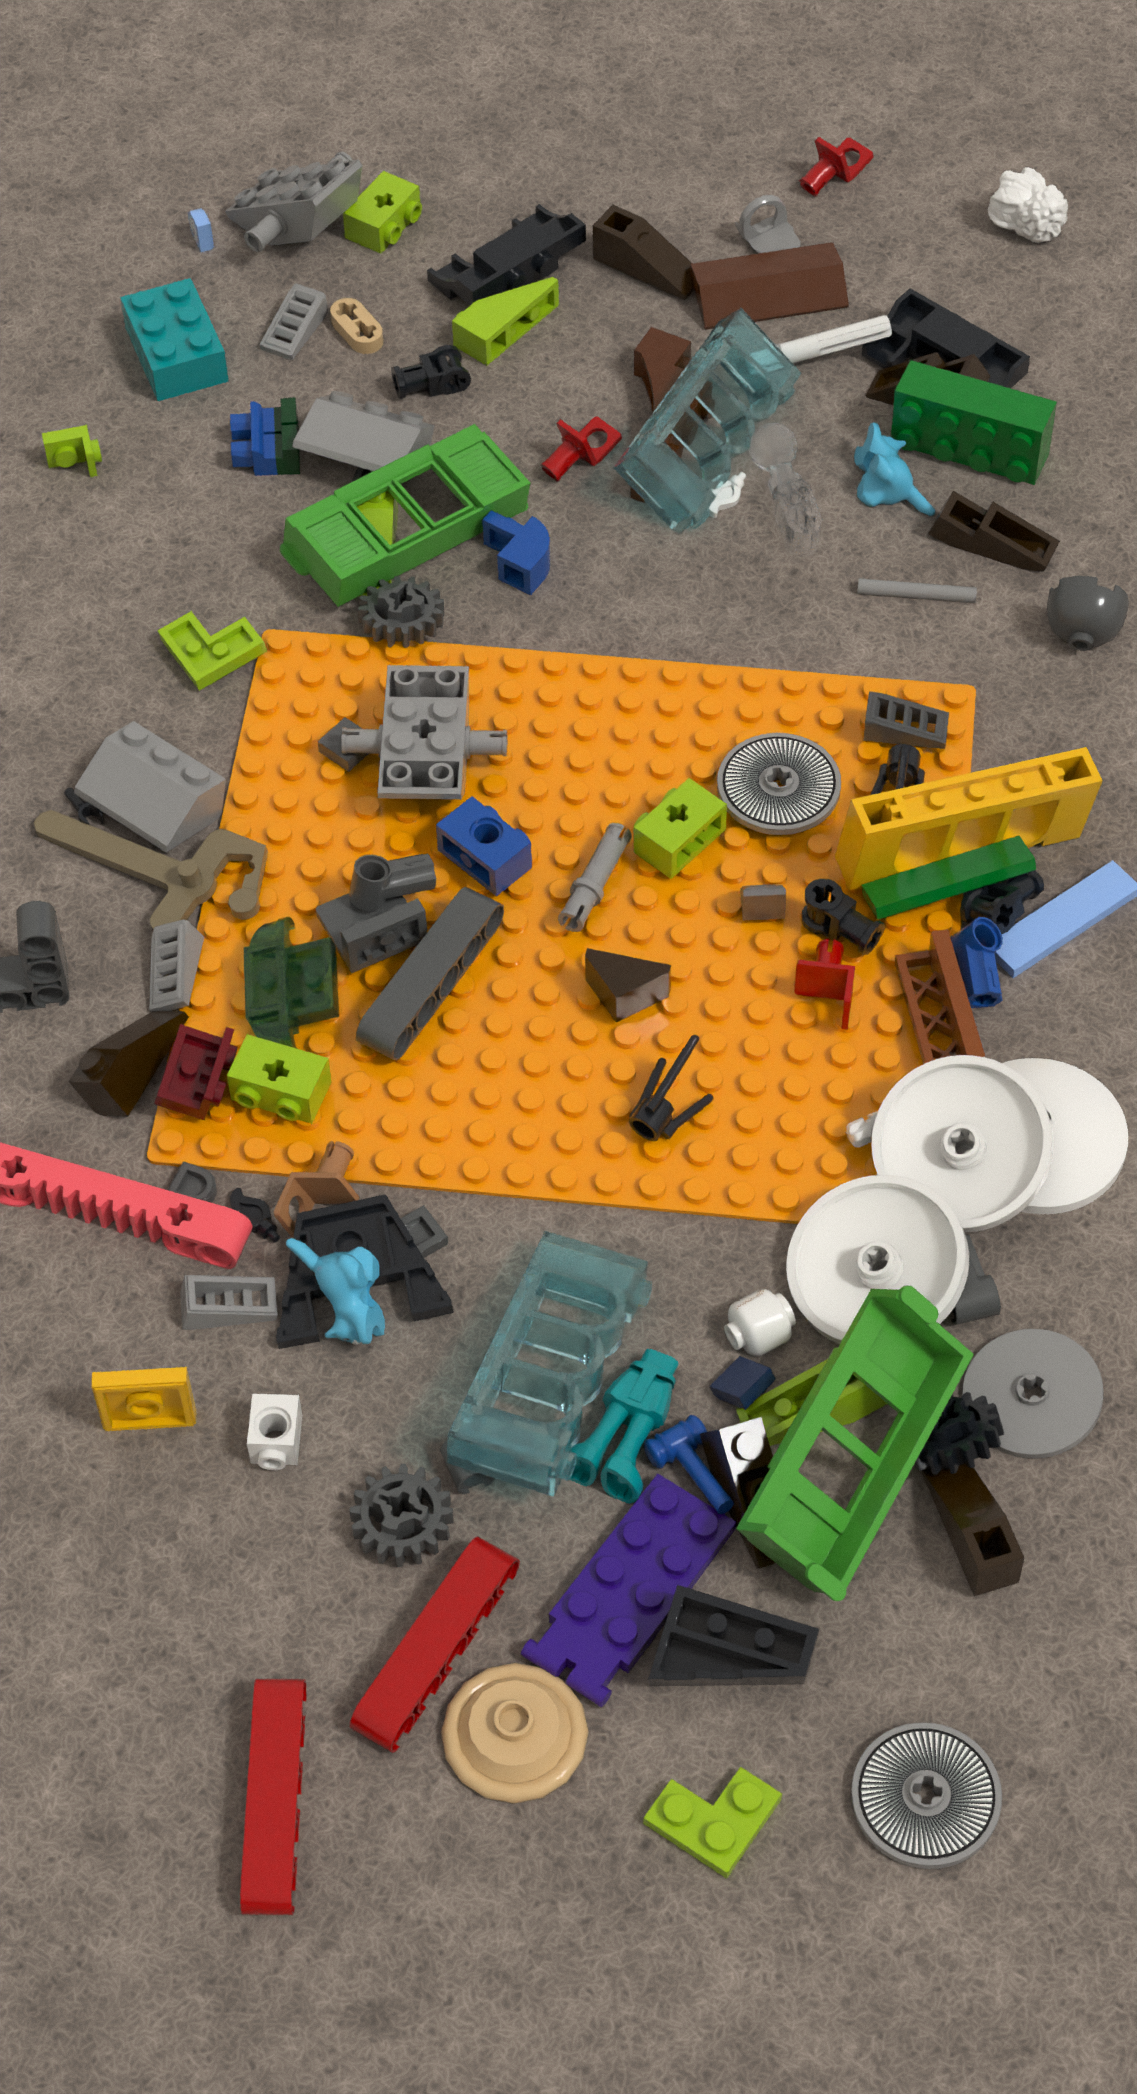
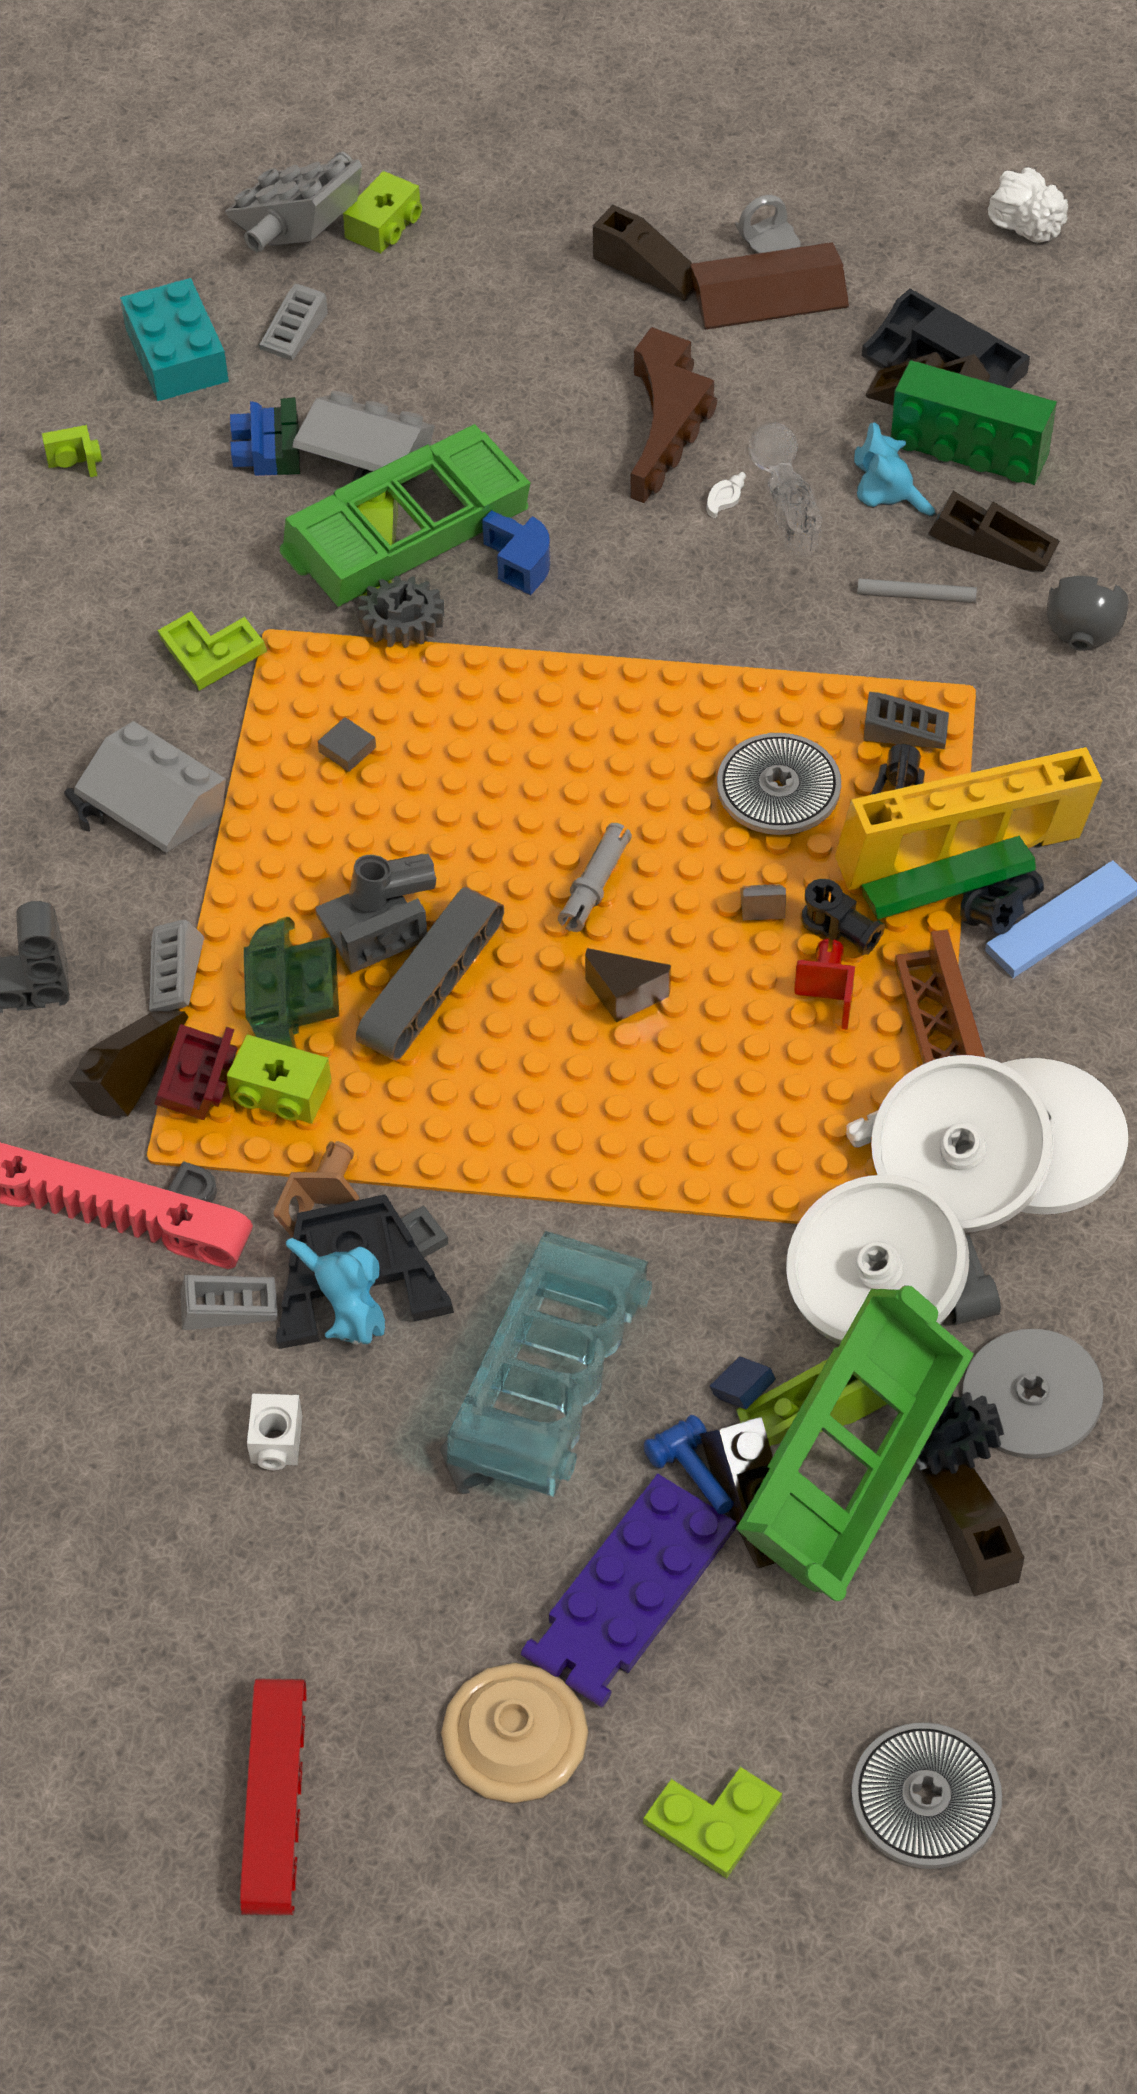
dark tan piece [34,810,268,930] -> none
yellow tile [92,1367,196,1431] -> none
light blue tile [188,208,214,252] -> none
black piece [230,1188,280,1243] -> none
tan beam [330,298,383,354] -> none
light grey slope [341,665,508,800] -> none
dark grey gear [349,1464,454,1567] -> none
red beam [349,1536,520,1753] -> none
black connector [391,345,471,399] -> none
black bracket [427,204,586,305] -> none
blue brick [436,796,532,896] -> none
lime slope [452,277,559,366] -> none
red bracket [540,416,622,482] -> none
teal piece [558,1349,679,1504] -> none
clear light blue fence [614,308,802,532] -> none
black plant [629,1035,714,1141] -> none
lime brick [633,778,727,879] -> none
black wedge [648,1585,819,1686] -> none
white head [724,1289,796,1357] -> none
white axle [745,315,892,374] -> none
red bracket [799,137,874,197] -> none
blue piece [950,917,1003,1008] -> none

